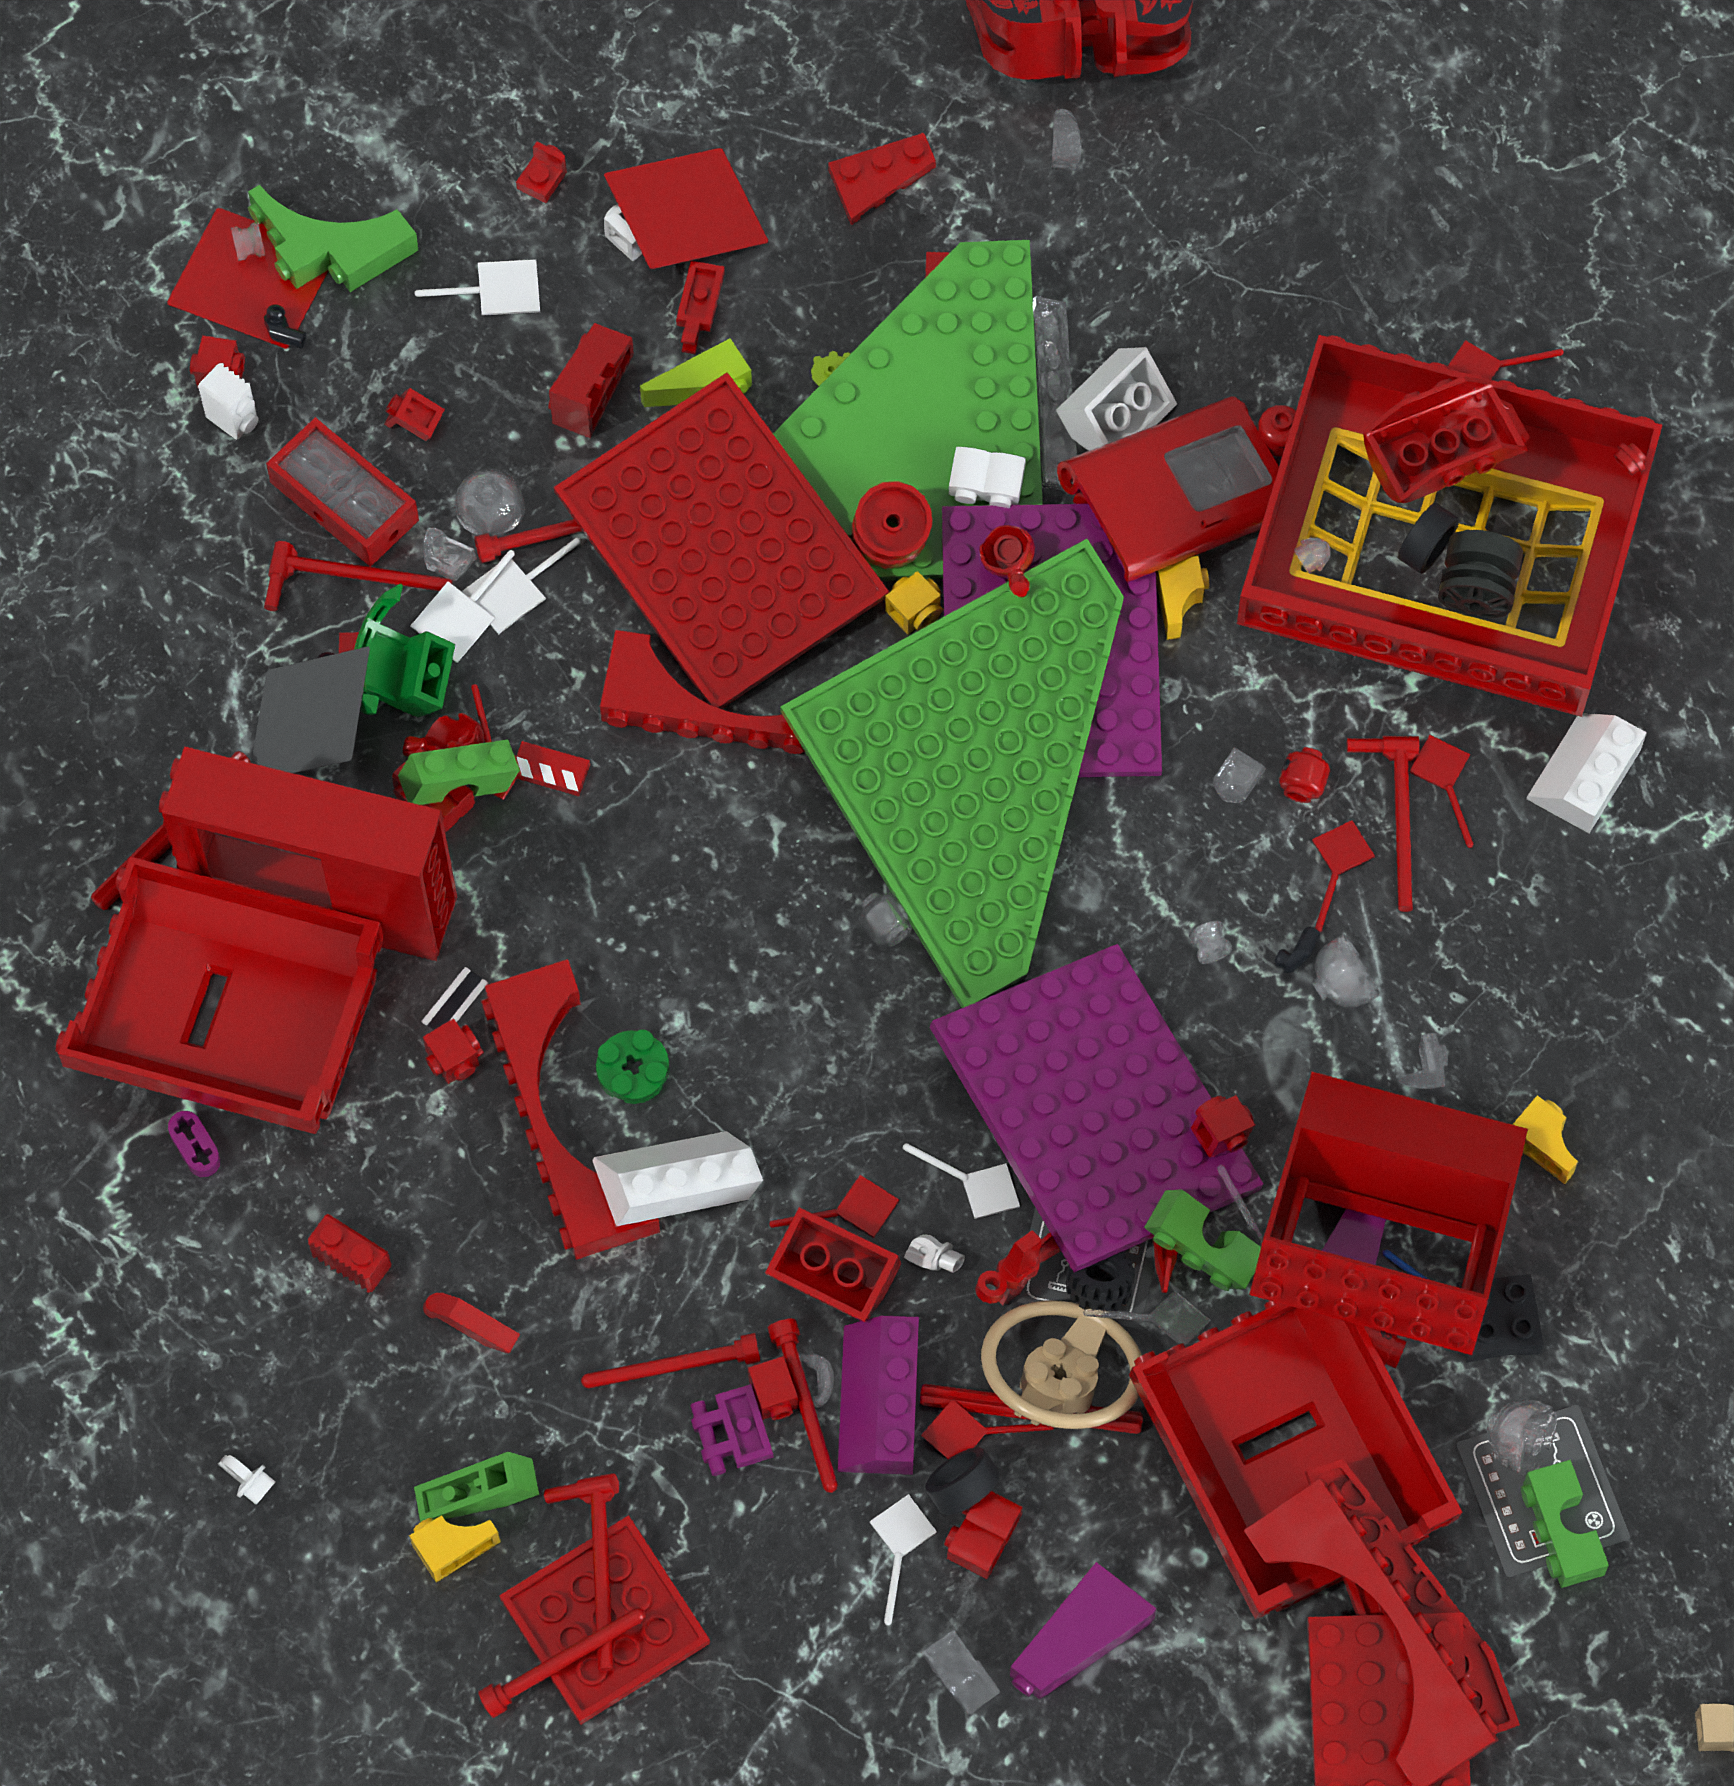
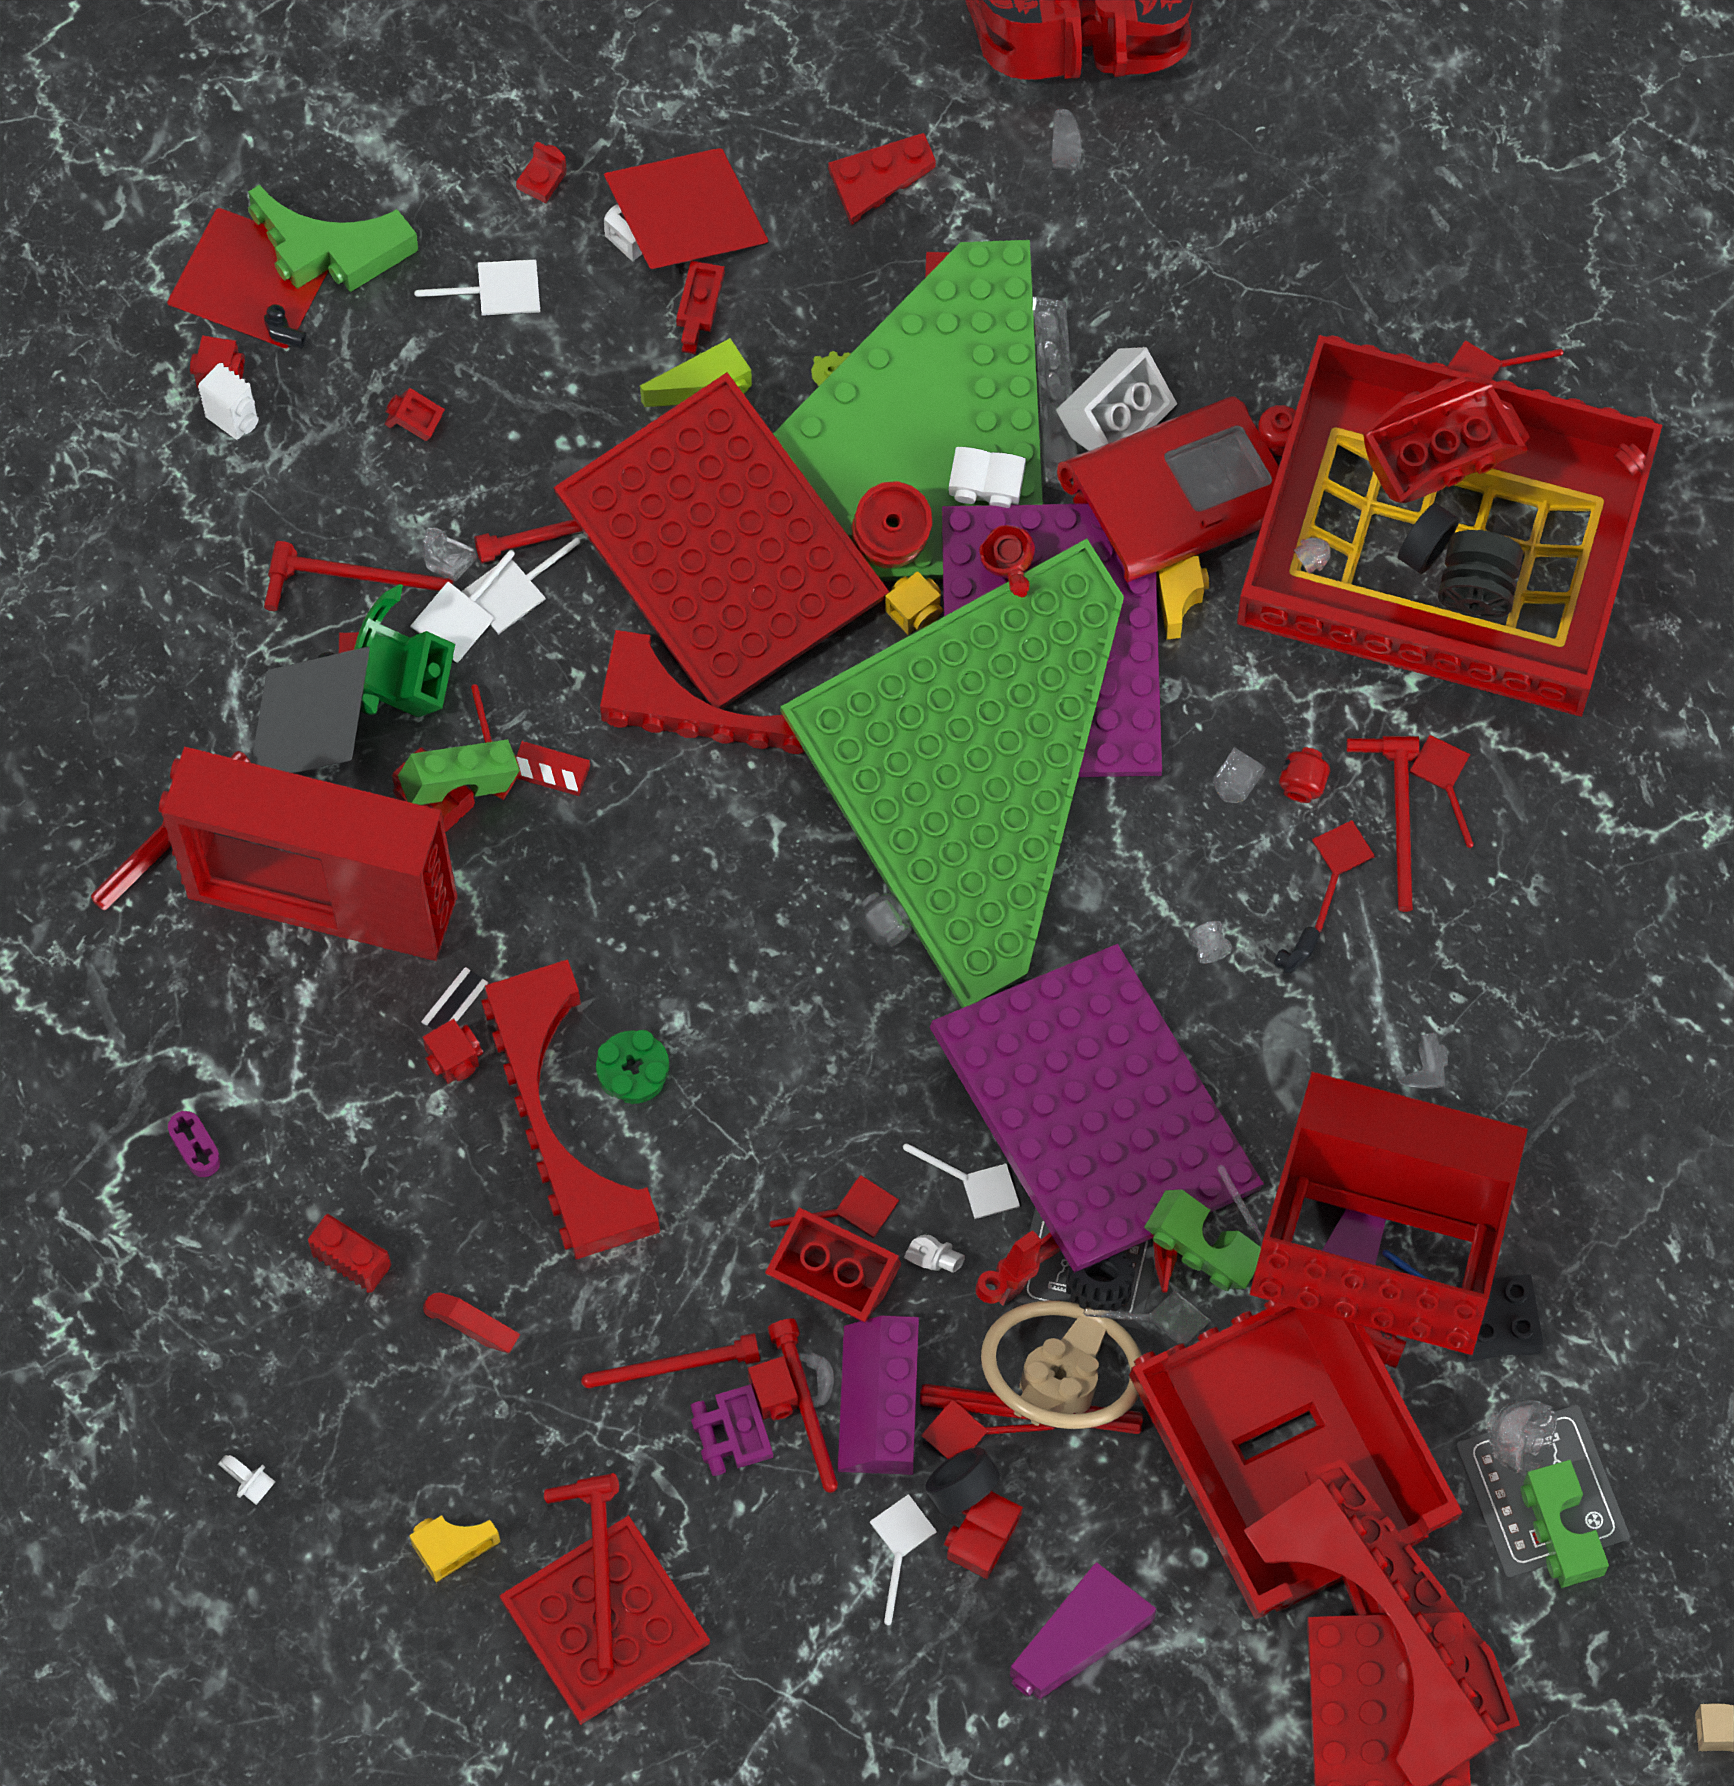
red panel [56,856,383,1134] -> none
clear wheel [231,222,265,261] -> none
brick [266,417,419,567] -> none
red hair [403,713,484,757] -> none
bright green slope [414,1452,539,1522] -> none
clear cylinder [455,468,525,538] -> none
red piece [478,1608,646,1718] -> none
red wedge [548,323,634,438] -> none
white slope [592,1131,763,1226] -> none
clear slope [921,1630,1000,1715] -> none
red brick [1191,1095,1255,1158] -> none
clear cylinder [1312,934,1380,1008] -> none
yellow arch [1512,1095,1578,1184] -> none
white slope [1527,713,1647,833] -> none

